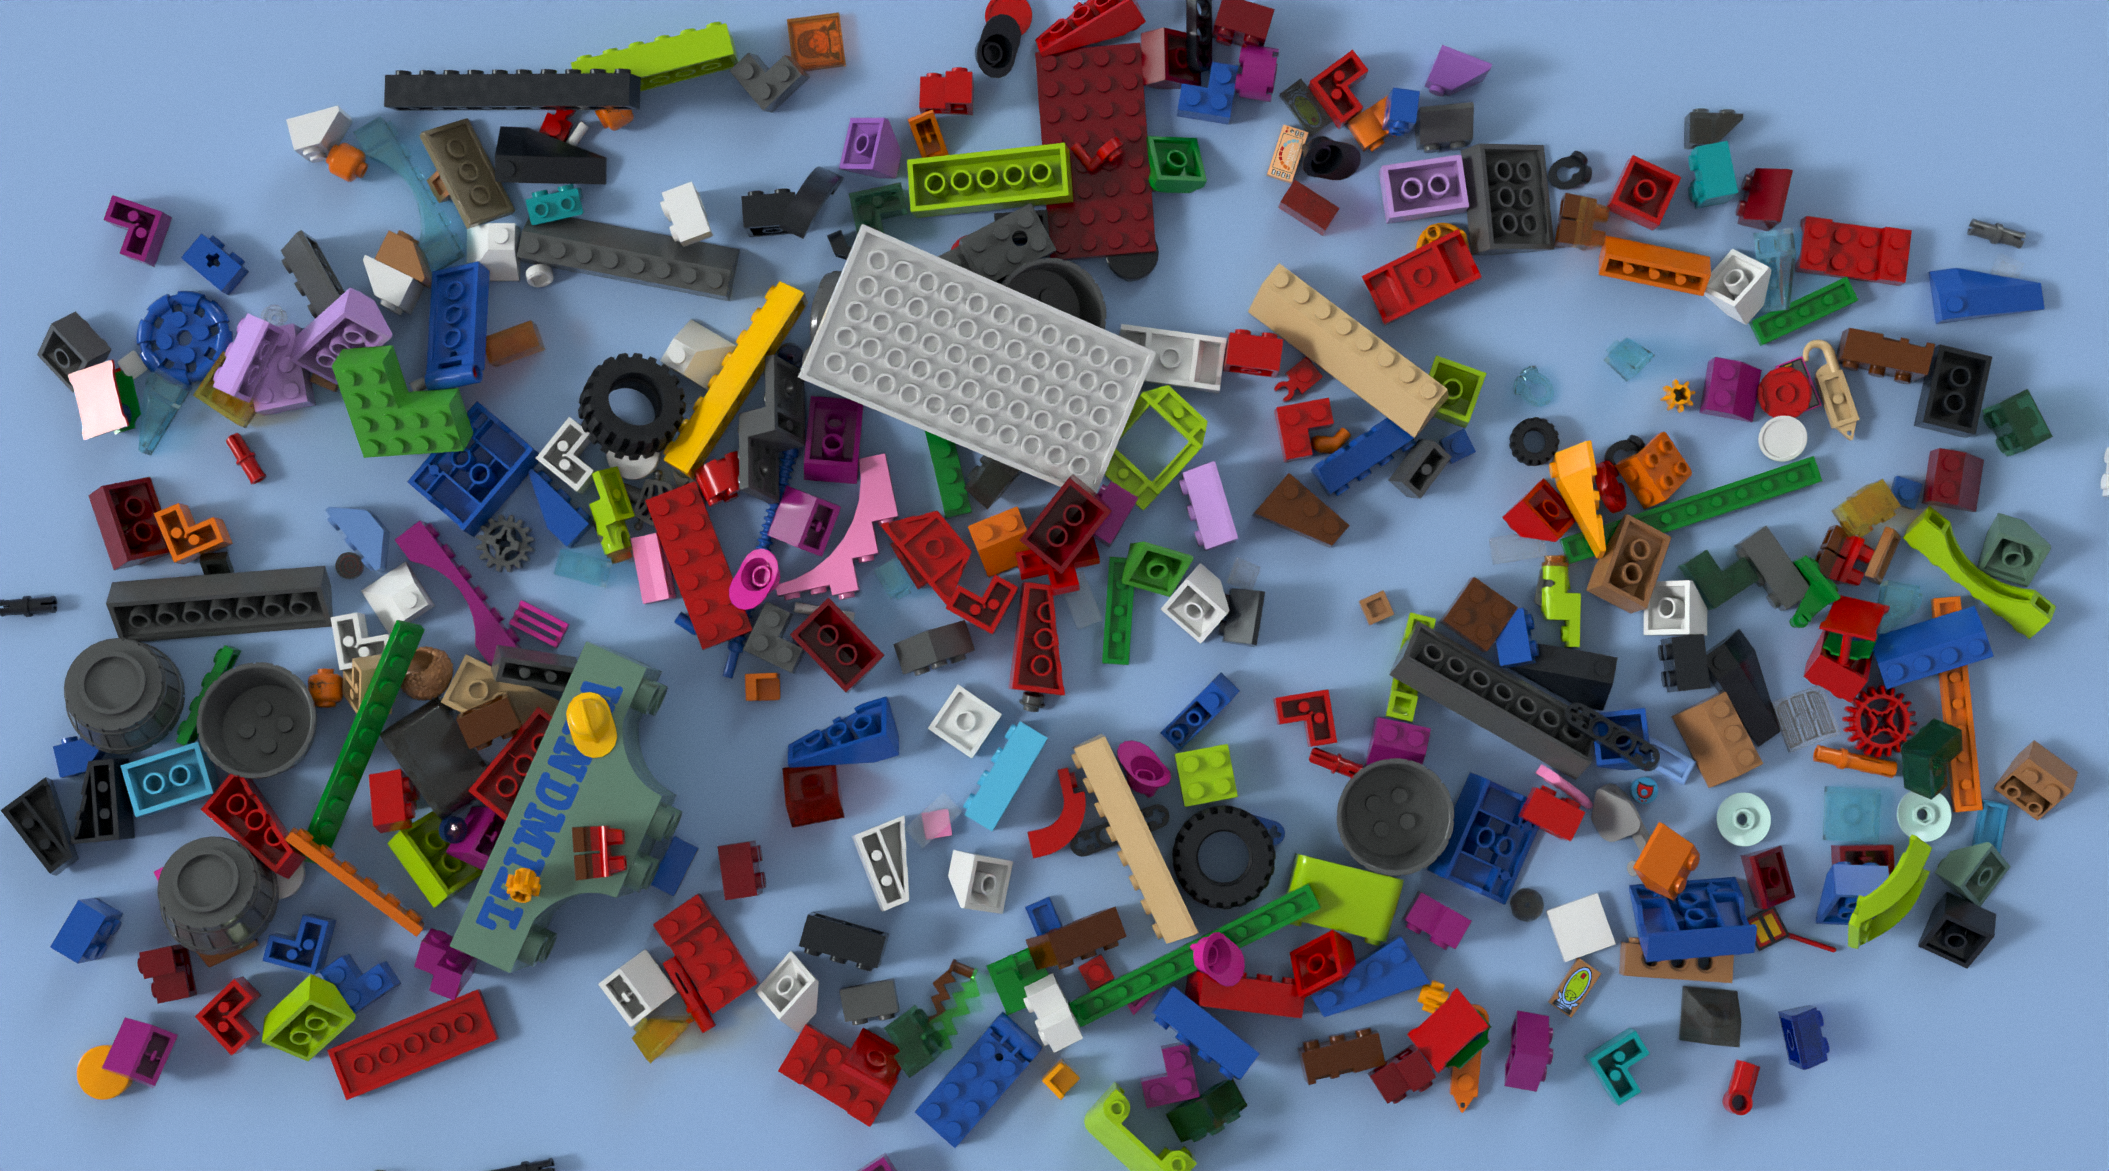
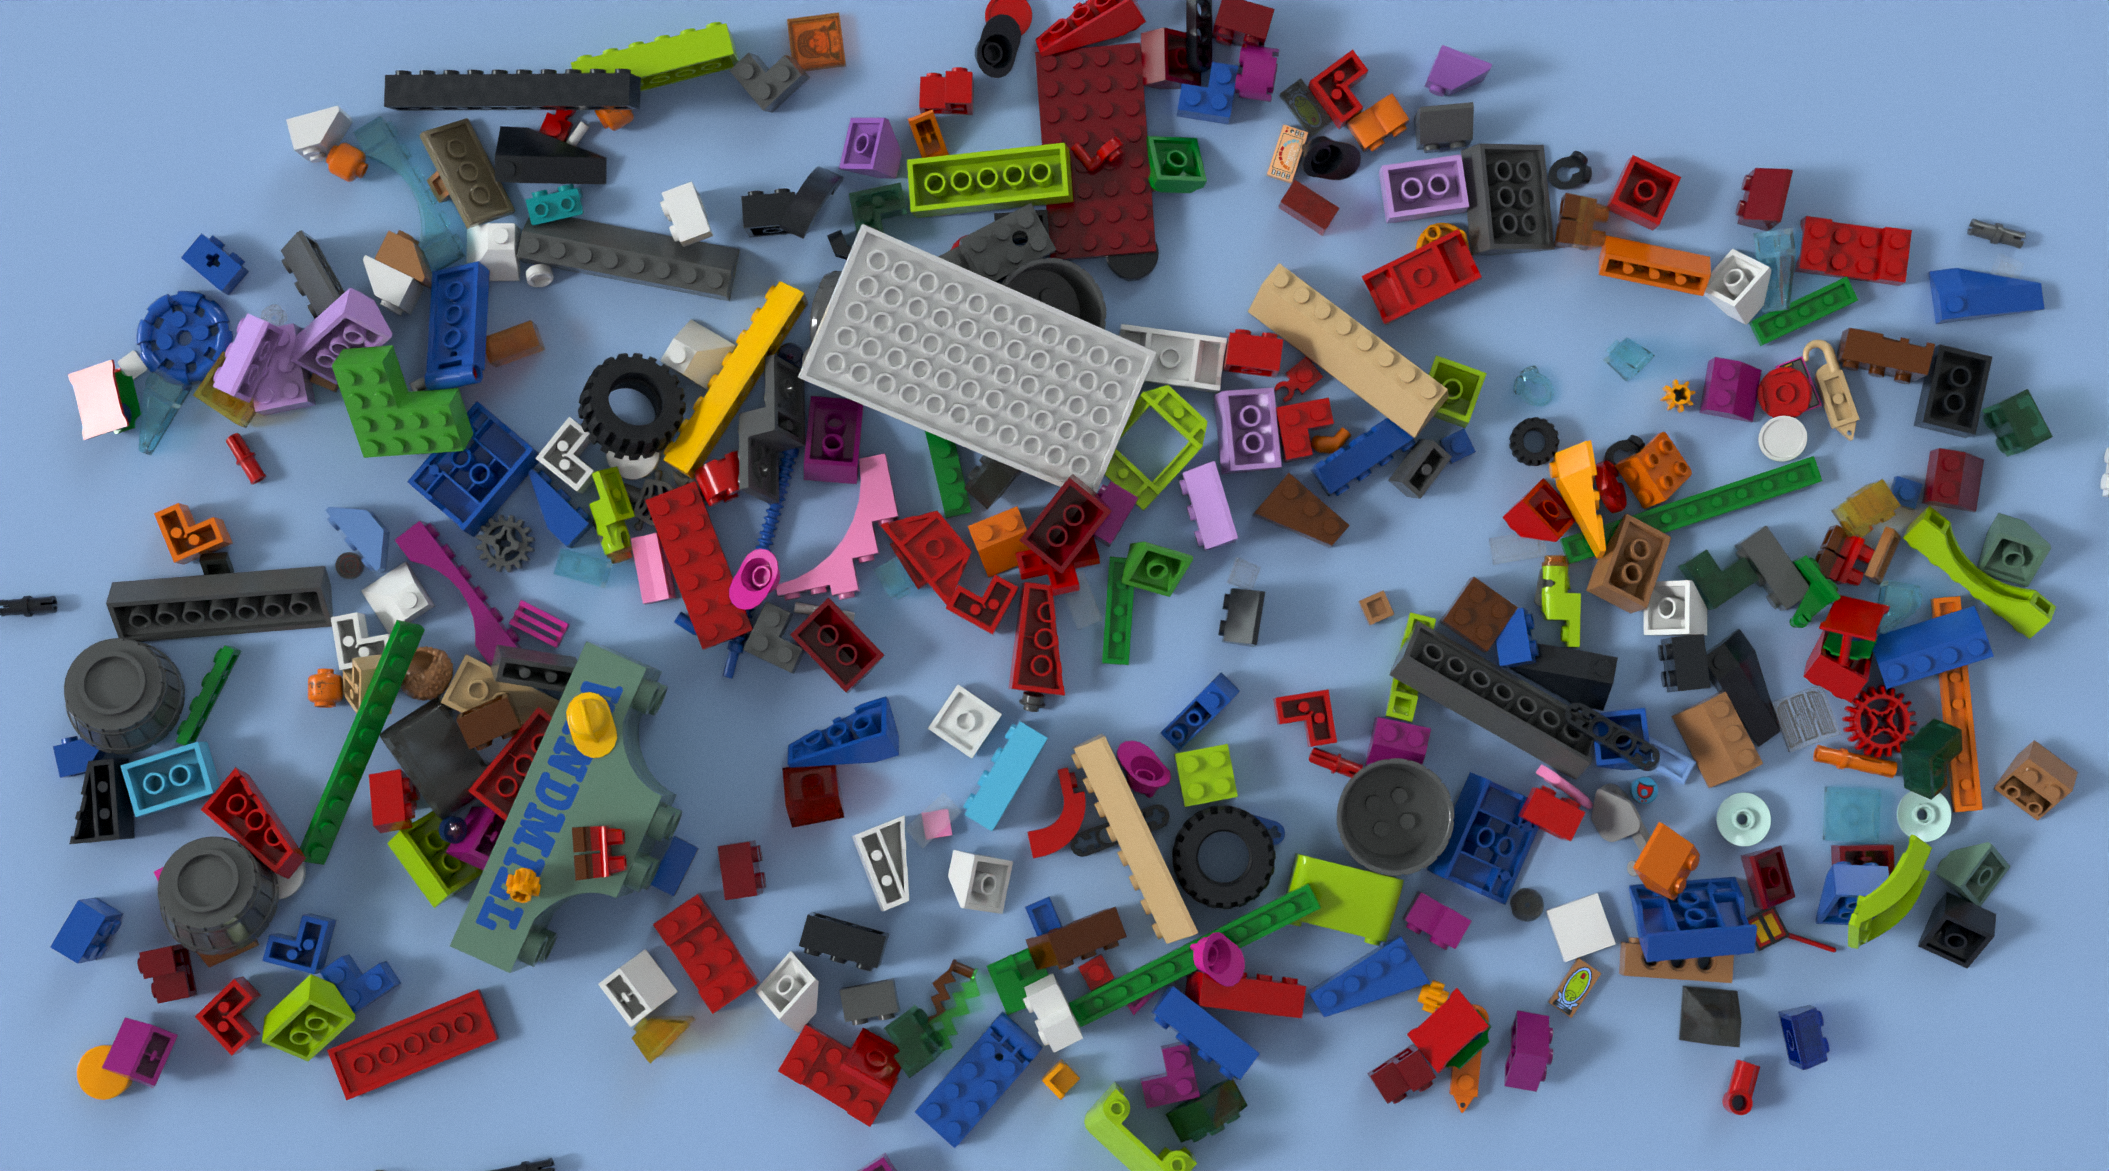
black wedge [1,777,79,876] -> none
dark grey slope [37,311,112,393] -> none
dark red slope [88,477,170,570] -> none
magenta brick [104,195,172,267] -> none
dark grey piece [197,662,317,779] -> none
orange plate [285,827,424,937] -> none
magenta brick [414,928,478,1000] -> none
red pin [662,956,716,1033] -> none
orange panel [745,673,781,701] -> none
magenta slope [767,485,841,557] -> none
dark grey brick [893,620,975,676] -> none
white slope [1161,563,1230,644] -> none
red slope [1289,930,1356,1000] -> none
reddish brown wedge [1297,1027,1386,1085] -> none
blue brick [1382,87,1420,136] -> none
teal brick [1584,1028,1650,1106] -> none
clear smoke slope [1684,108,1743,149] -> none
teal brick [1688,141,1738,209] -> none
dark azure tile [1971,799,2009,853] -> none
none -> lavender slope [1214,388,1282,474]

